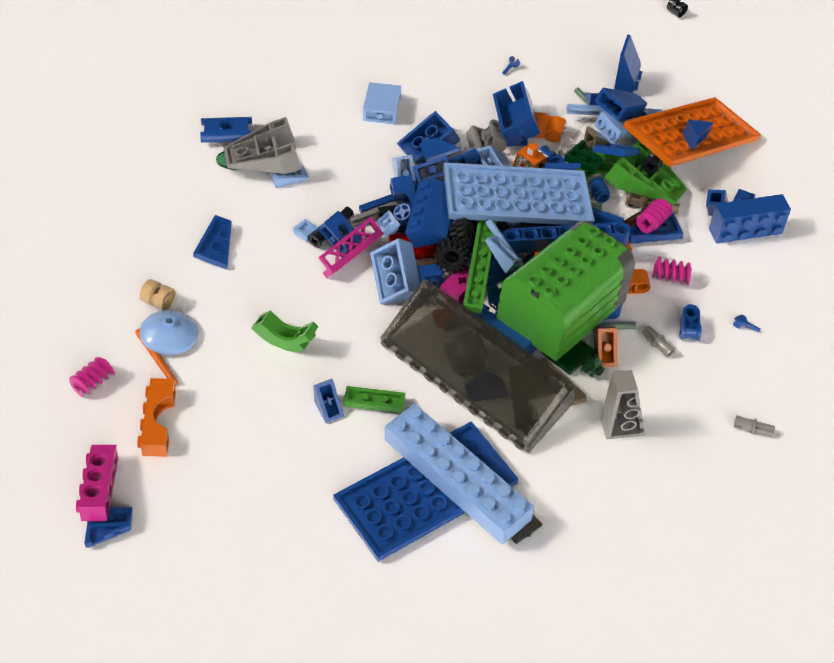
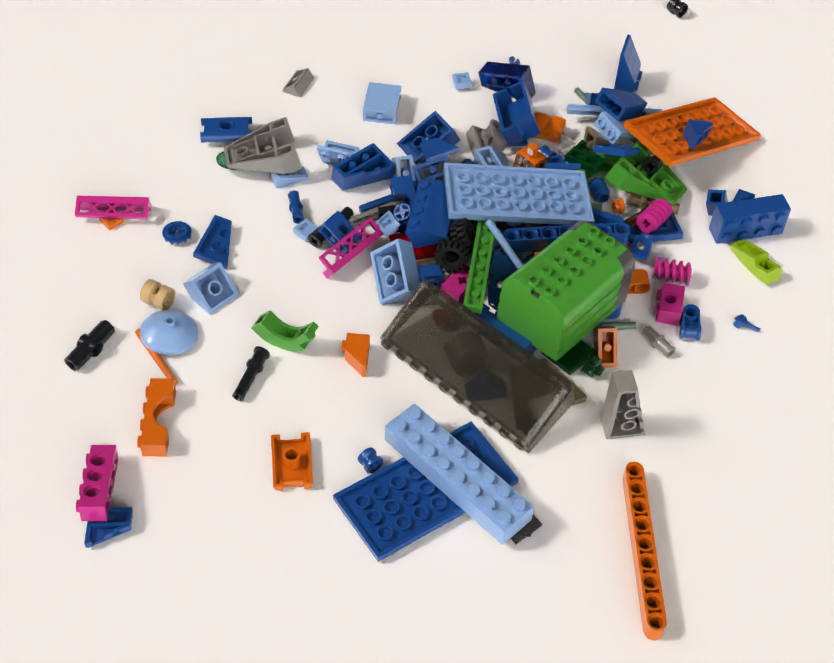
dark pink piece [69,357,115,398] -> none
slope [313,378,344,423] -> none
bright green plate [344,386,406,413] -> none
blue hinge [449,148,481,164] -> none
light blue slope [485,235,522,274] -> none
light grey axle [733,415,775,436] -> none
none -> black piece [64,320,115,371]
none -> dark pink fence [75,195,152,219]
none -> orange tile [99,211,124,230]
none -> blue gear [162,221,192,245]
none -> light blue slope [182,262,239,314]
none -> black pin [232,346,270,402]
none -> orange piece [271,432,313,491]
none -> light grey slope [282,68,314,97]
none -> blue pin [288,190,304,224]
none -> light blue bracket [316,140,360,165]
none -> blue wedge [332,143,396,191]
none -> orange slope [341,333,370,377]
none -> blue wheel [357,447,383,474]
none -> light blue plate [452,72,472,89]
none -> clear blue wedge [478,61,536,99]
none -> orange bush [612,198,625,214]
none -> orange beam [622,461,667,641]
none -> blue brick [630,232,655,261]
none -> dark pink brick [654,282,685,326]
none -> lime slope [730,238,781,285]

